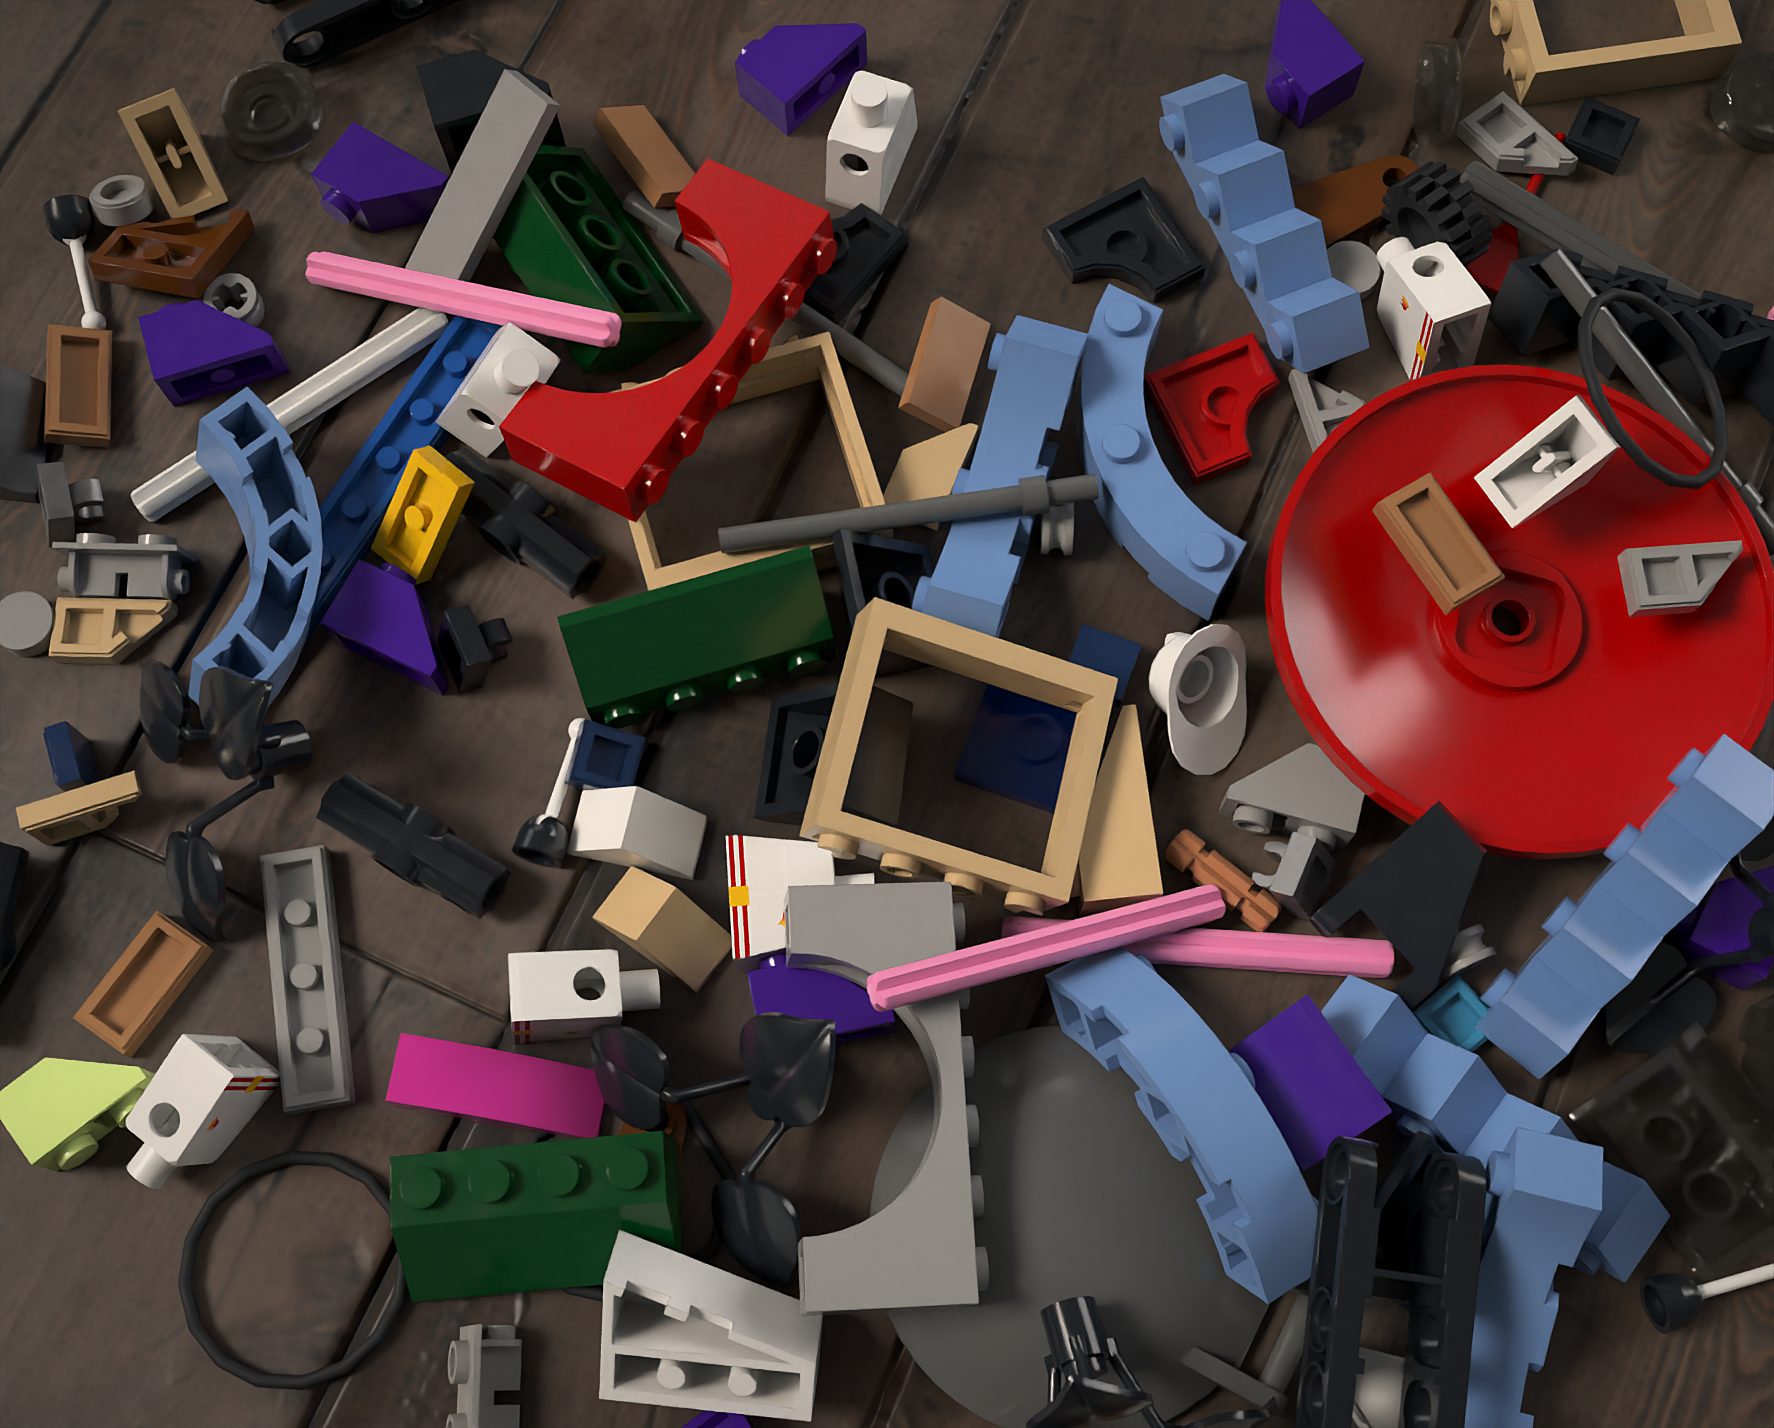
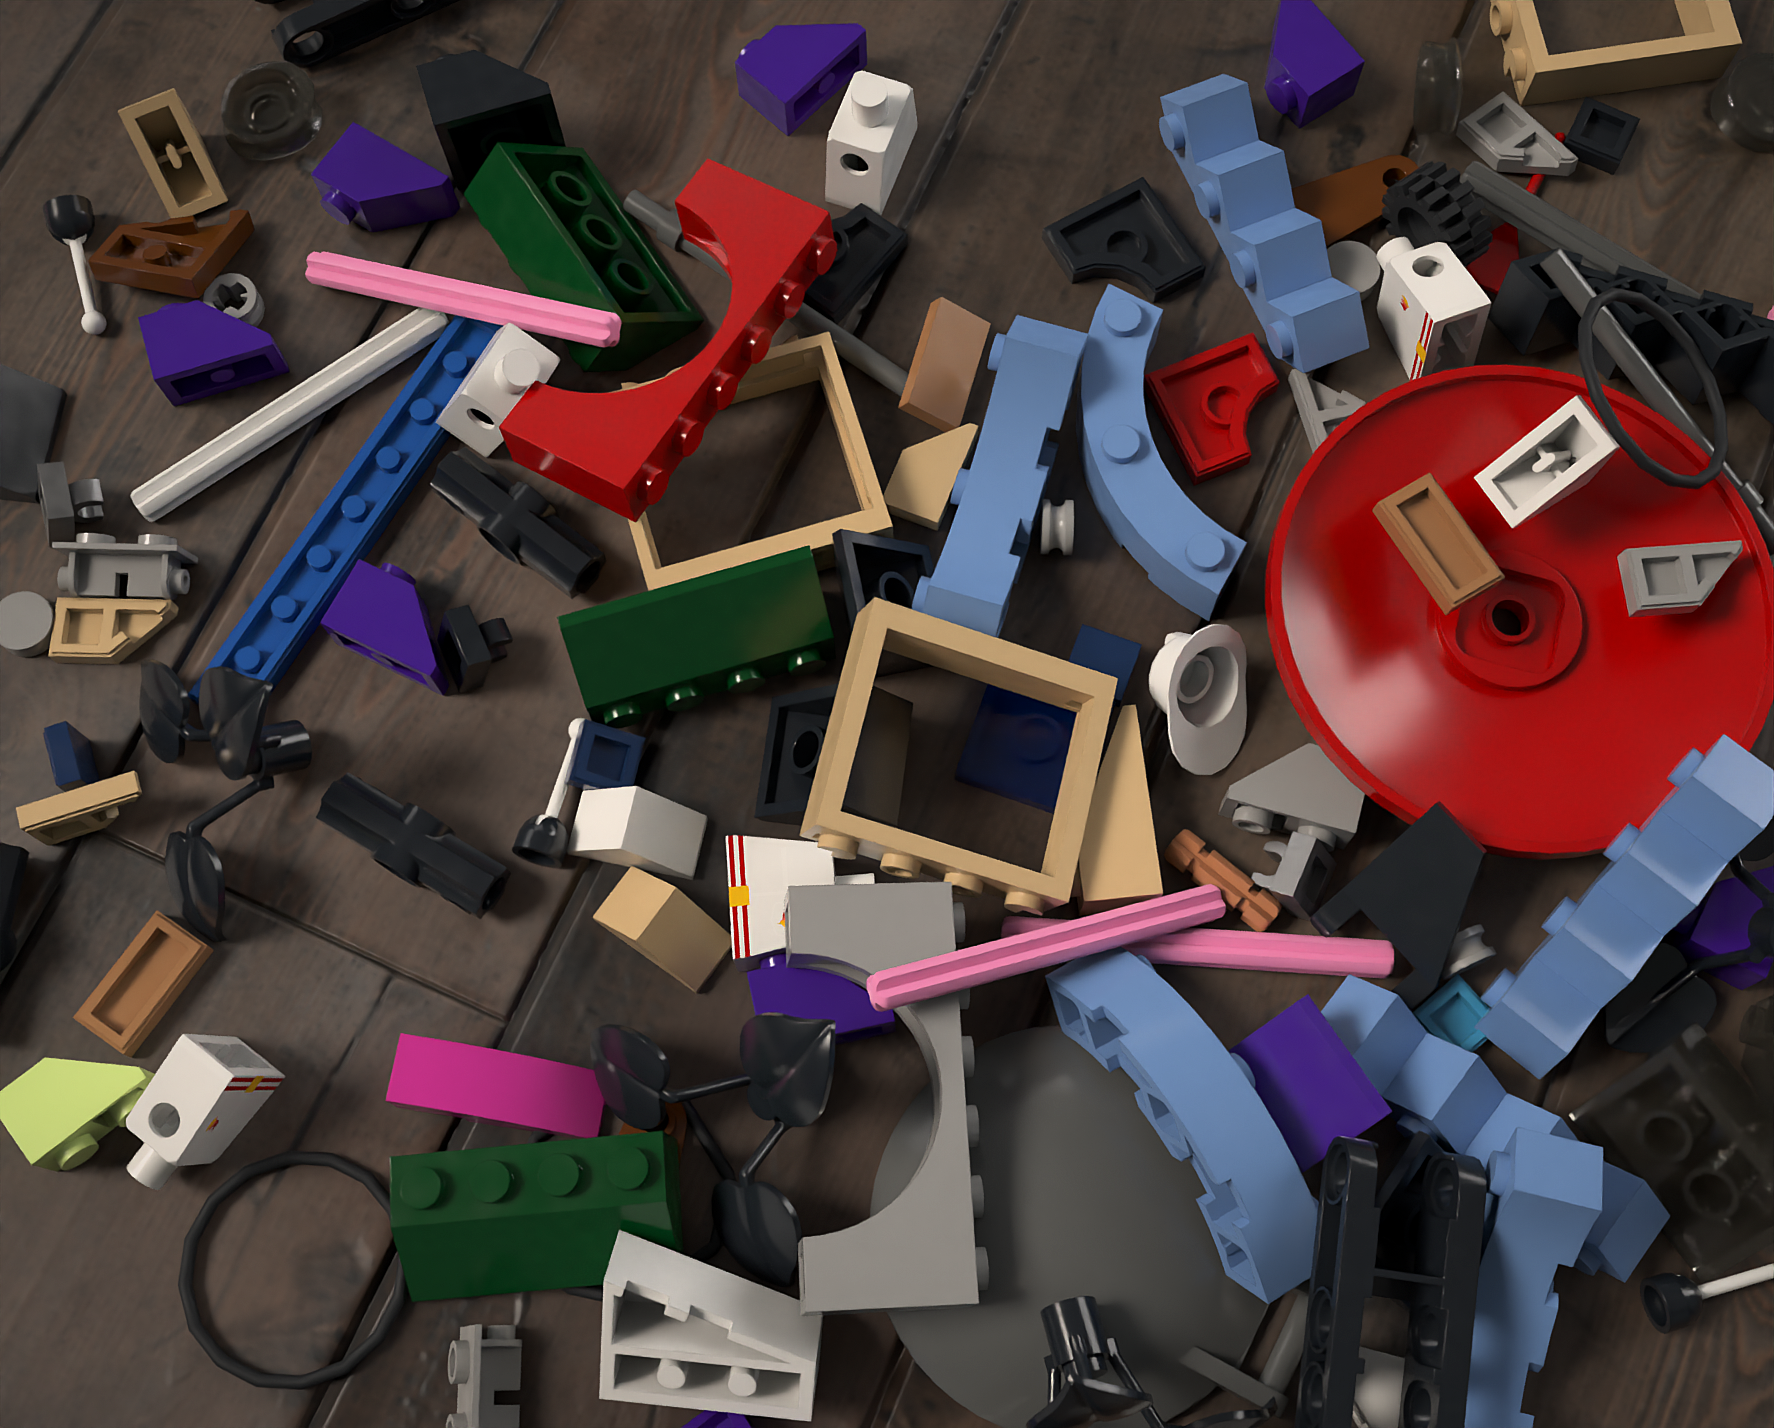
medium nougat tile [44,324,112,448] -> none
light grey tile [89,175,155,226] -> none
medium blue brick [188,387,323,707] -> none
light grey tile [260,845,356,1115] -> none
yellow plate [371,445,475,585] -> none
light grey tile [405,69,560,282] -> none
white torso [508,949,660,1045] -> none
medium nougat tile [592,105,695,208] -> none
dark grey bar [718,474,1099,554] -> none

